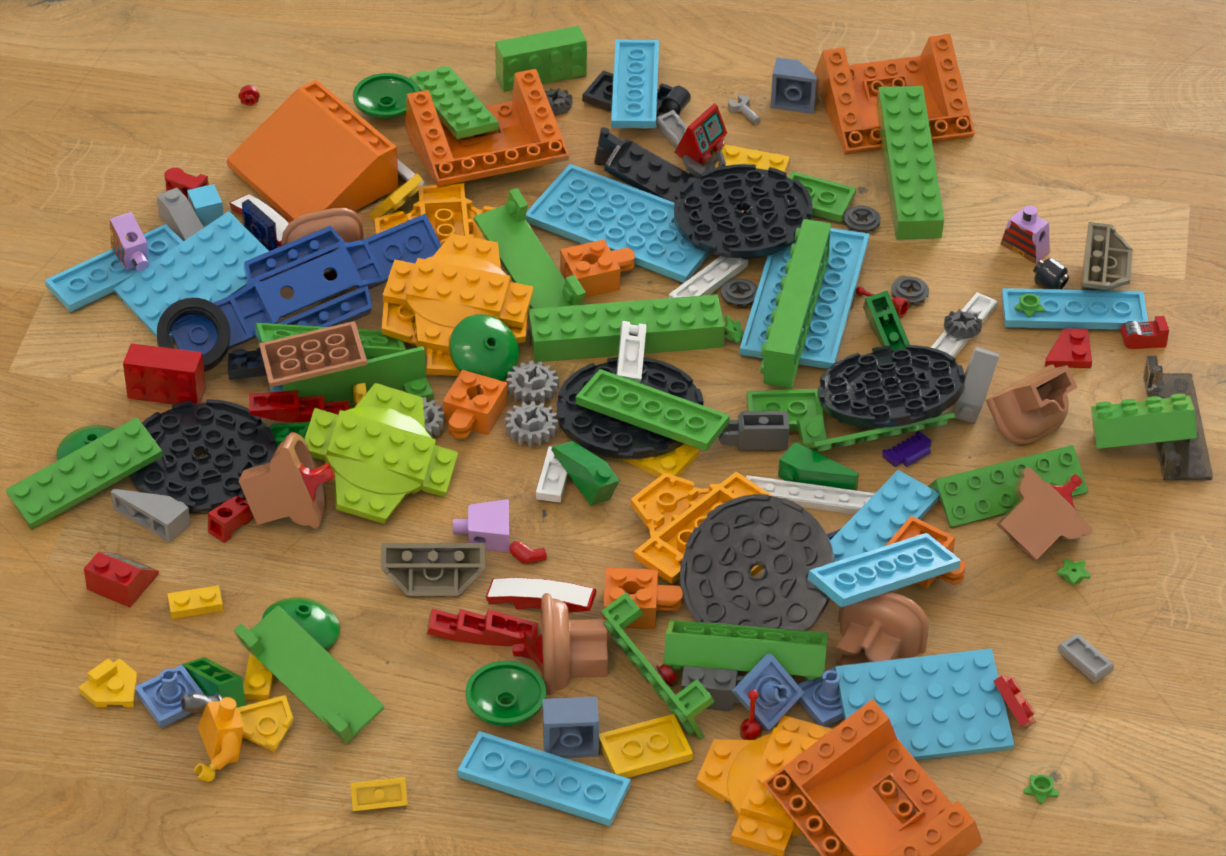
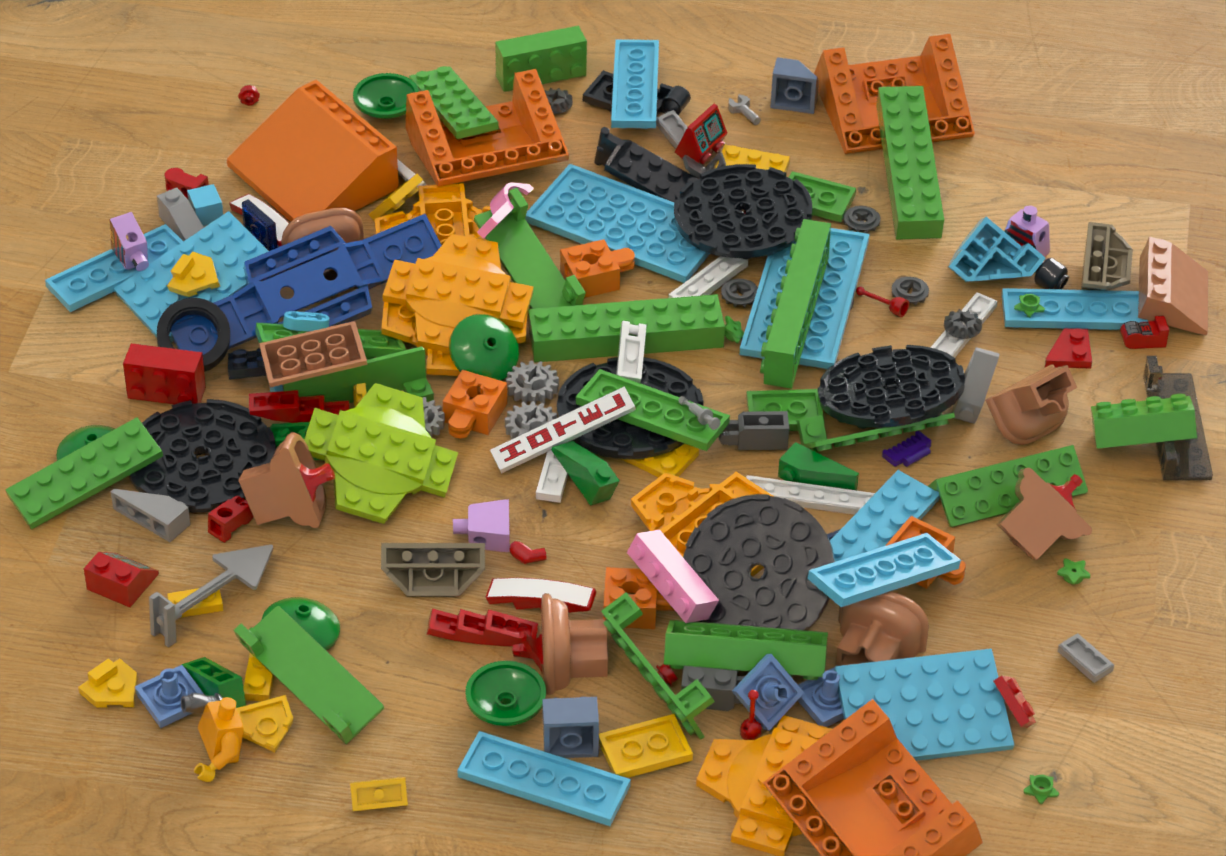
green slope [863,290,910,349] -> none
none -> light grey piece [149,545,273,648]
none -> yellow plate [167,251,220,297]
none -> medium azure beam [283,311,330,332]
none -> bright pink piece [477,182,534,239]
none -> white tile [490,386,636,473]
none -> bright pink brick [627,530,719,623]
none -> light grey piece [679,396,720,430]
none -> medium azure brick [948,217,1046,282]
none -> nougat slope [1138,237,1208,336]

